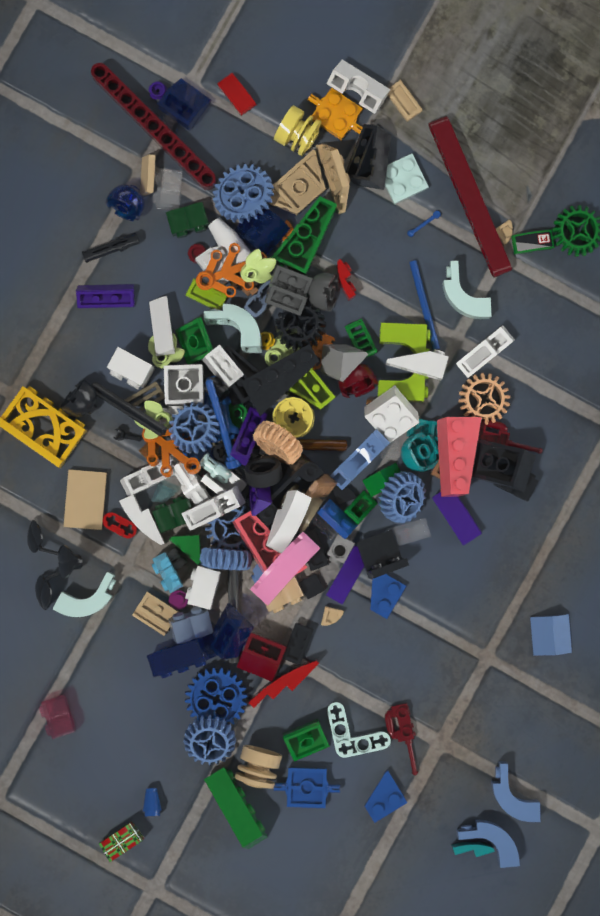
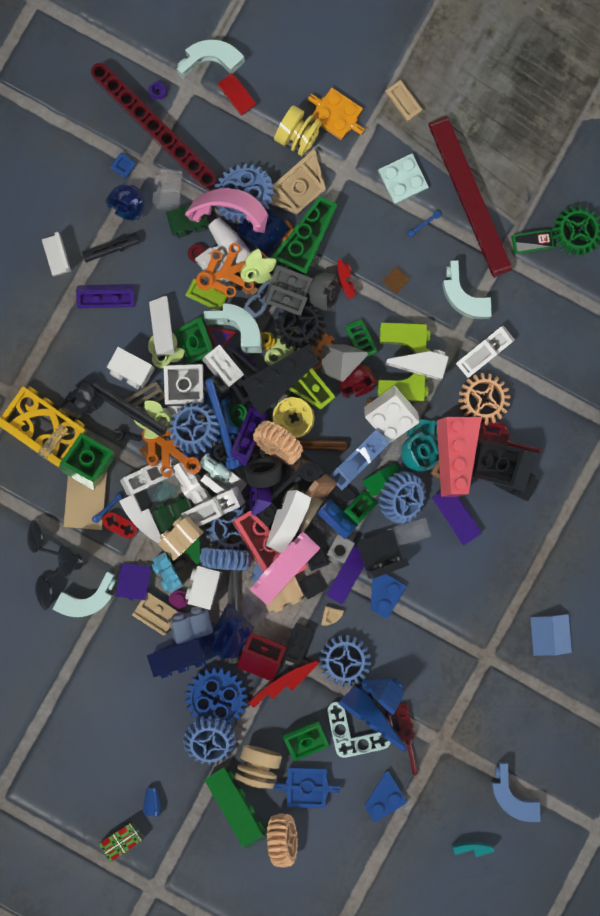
clear pink brick [39,694,76,739] -> none
tan tile [140,154,156,196] -> none
clear blue slope [157,78,212,131] -> none
tan wing [316,143,350,214] -> none
white arch [327,60,390,114] -> none
black wedge [345,124,391,190] -> none
blue axle [409,260,440,350] -> none
medium blue arch [456,819,520,868] -> none
tan tile [495,220,513,246] -> none
none -> clear axle [38,424,68,459]
none -> white panel [42,232,71,277]
none -> green brick [60,433,114,490]
none -> blue hinge [92,493,123,523]
none -> blue tile [110,152,137,179]
none -> dark purple piece [116,563,152,601]
none -> tan brick [158,516,204,561]
none -> light aqua arch [177,40,245,79]
none -> bright pink windscreen [185,188,268,233]
none -> piece [206,326,256,367]
none -> light nougat gear [266,813,298,868]
none -> medium blue gear [319,635,371,687]
none -> blue wedge [338,685,408,752]
none -> blue wedge [360,678,405,715]
none -> clear orange tile [382,267,409,294]

